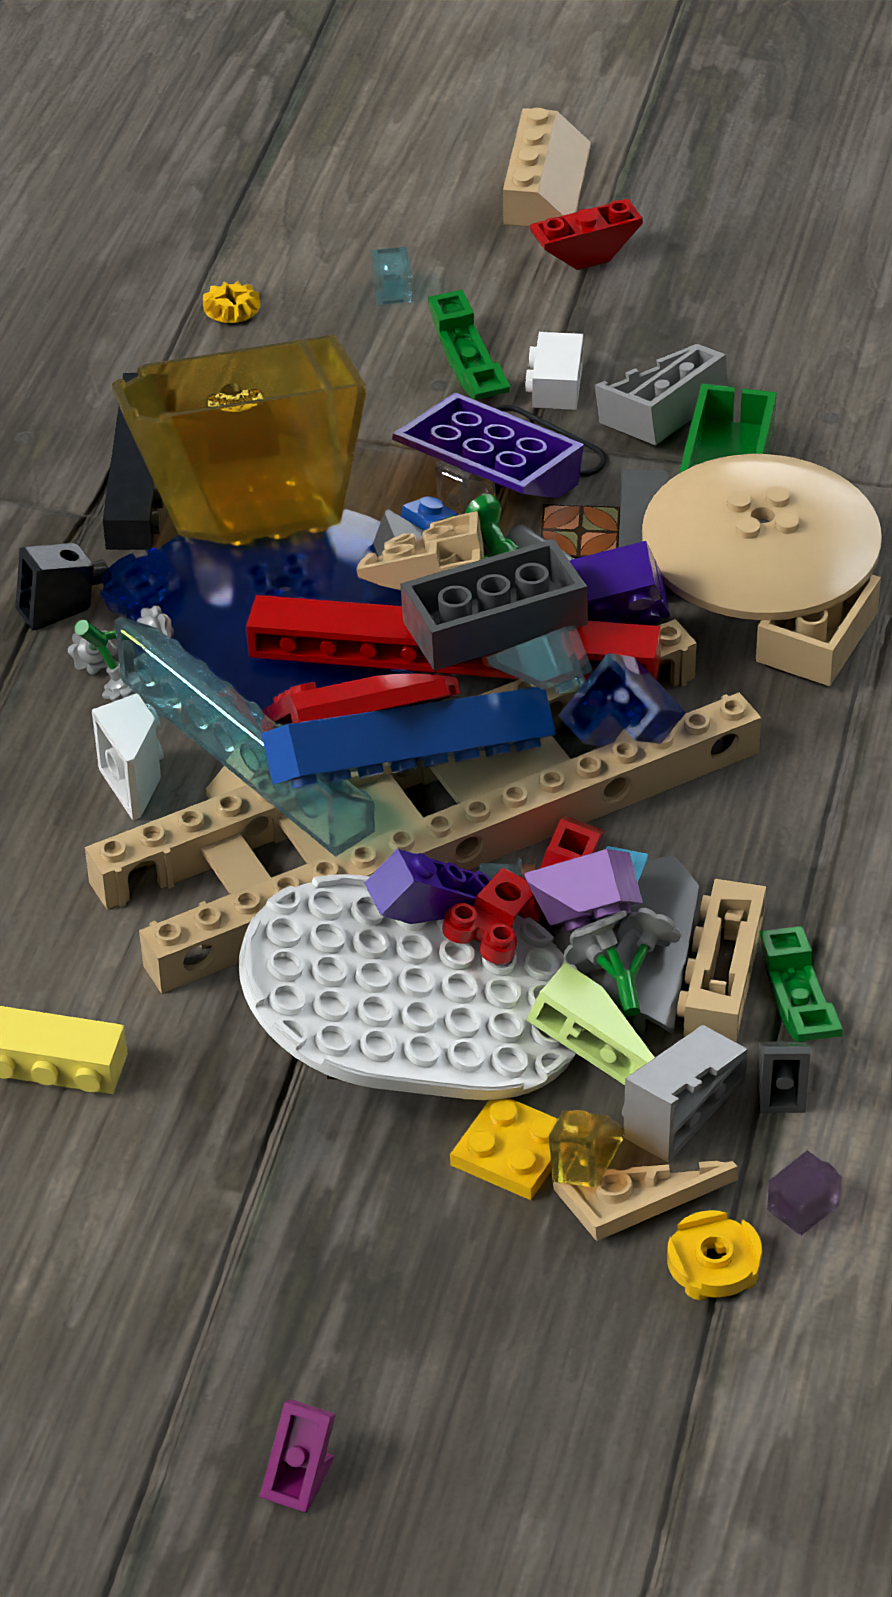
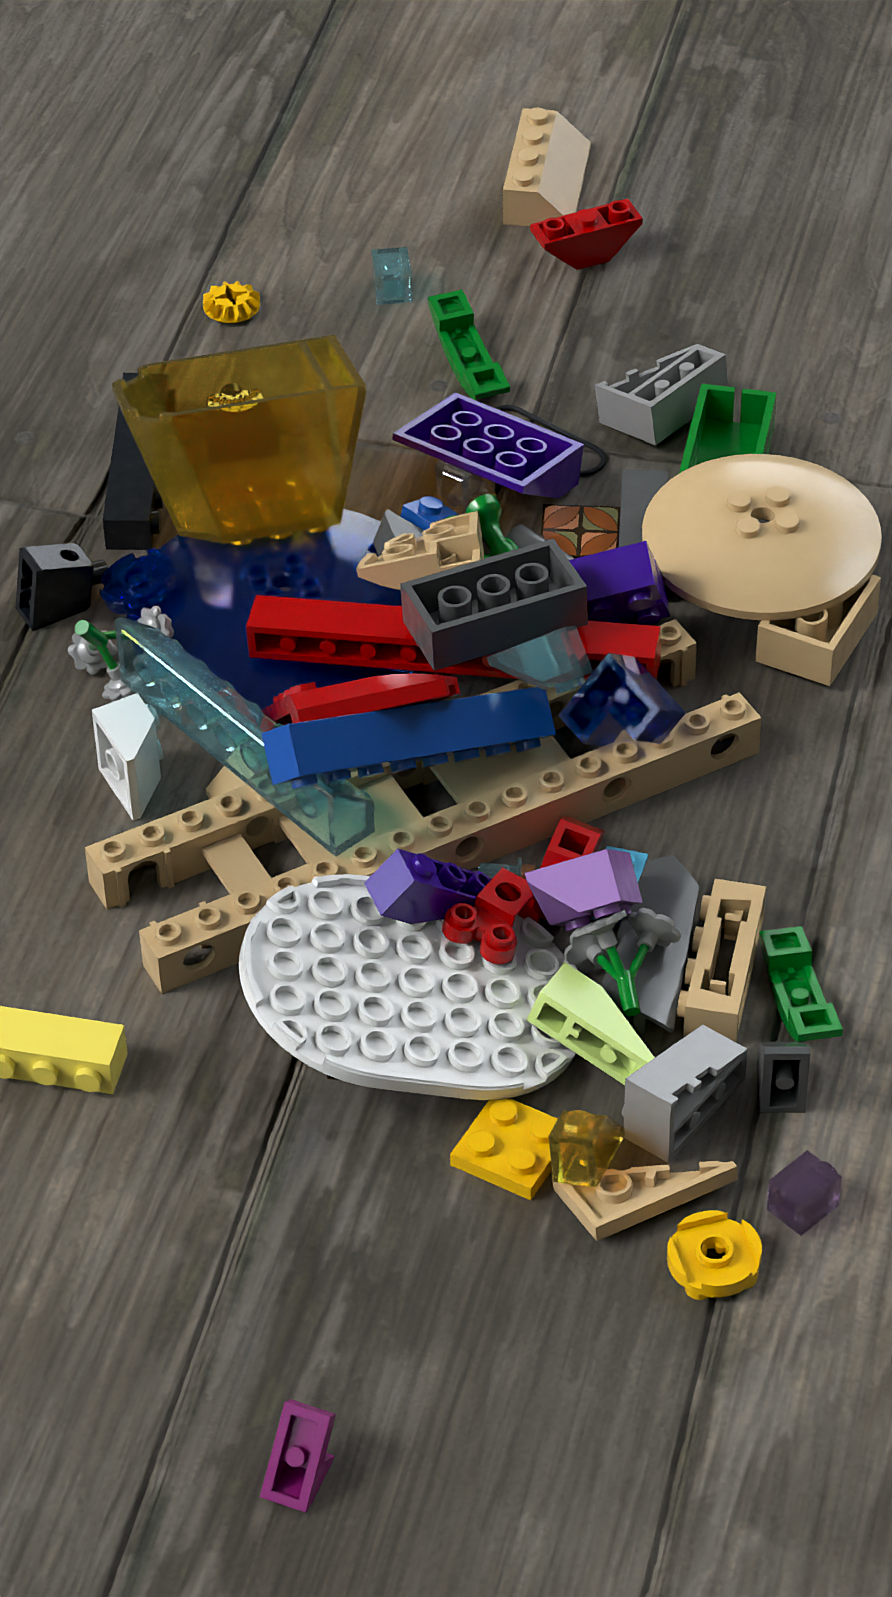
white brick [526,332,583,410] -> none

